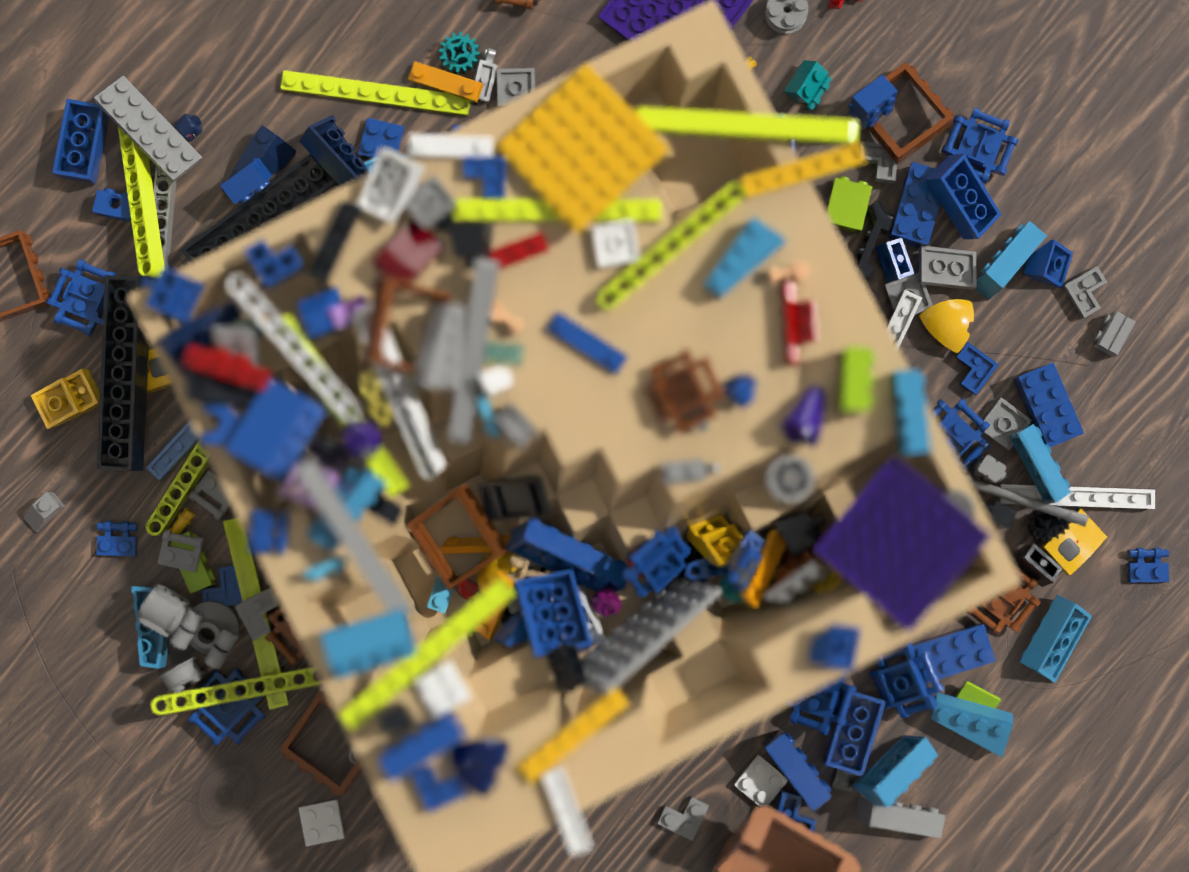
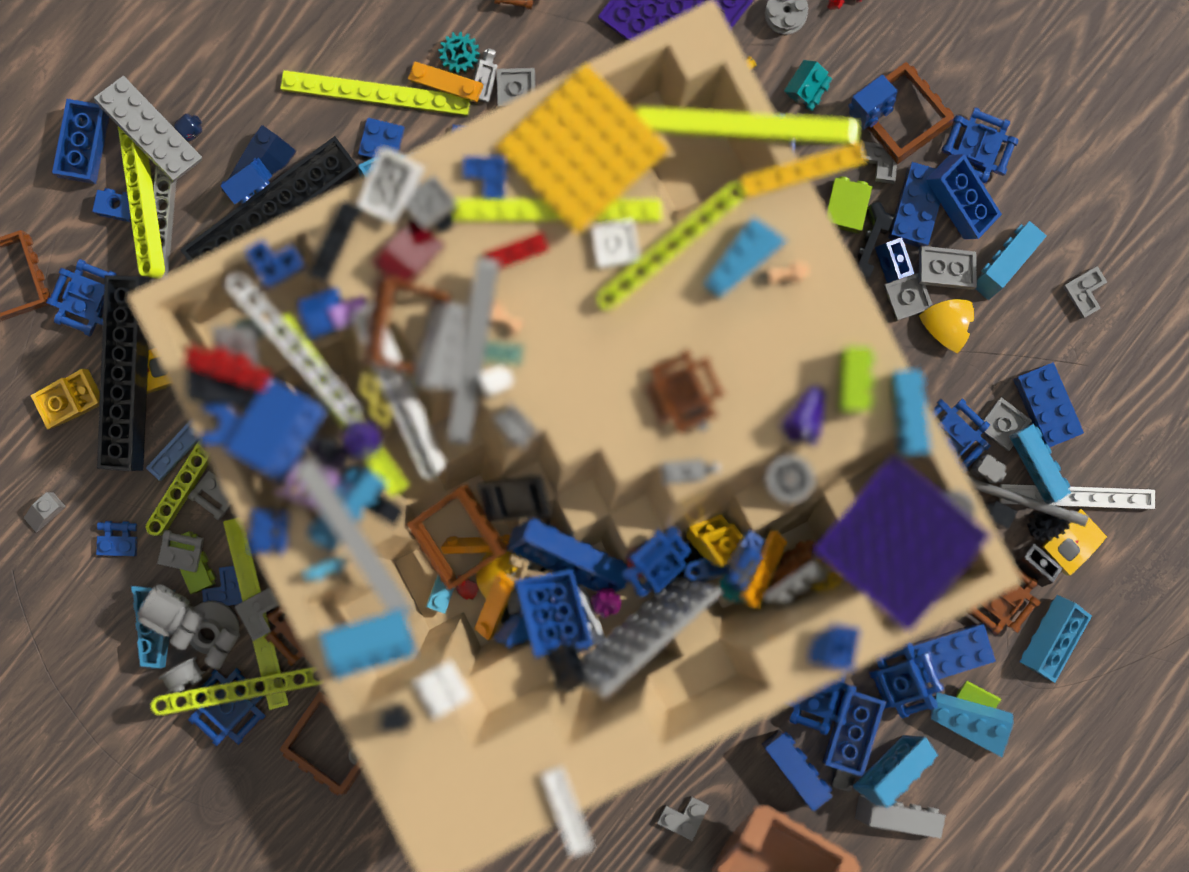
blue plate [142,267,205,322] -> none
dark blue wedge [156,299,243,380] -> none
yellow pin [168,508,196,535] -> none
white plate [298,799,345,846] -> none
dark blue wedge [299,115,370,187] -> none
neon yellow plate [339,578,515,731] -> none
blue brick [379,711,468,783] -> none
white plate [409,134,493,158] -> none
blue plate [411,765,468,813] -> none
black torso [449,221,494,270] -> none
clear blue brick [450,738,509,797] -> none
medium azure plate [476,396,502,439] -> none
yellow plate [517,688,629,784] -> none
blue plate [547,312,628,375] -> none
blue piece [722,374,757,408] -> none
white plate [734,755,788,807] -> none
black torso [775,510,826,557] -> none
blue brick [775,789,816,832] -> none
red bracket [781,280,818,365] -> none
white plate [887,290,922,347] -> none
blue plate [955,342,999,395] -> none
blue slope [1024,239,1073,288] -> none
light grey brick [1093,311,1136,357] -> none
blue plate [1128,547,1169,582] -> none

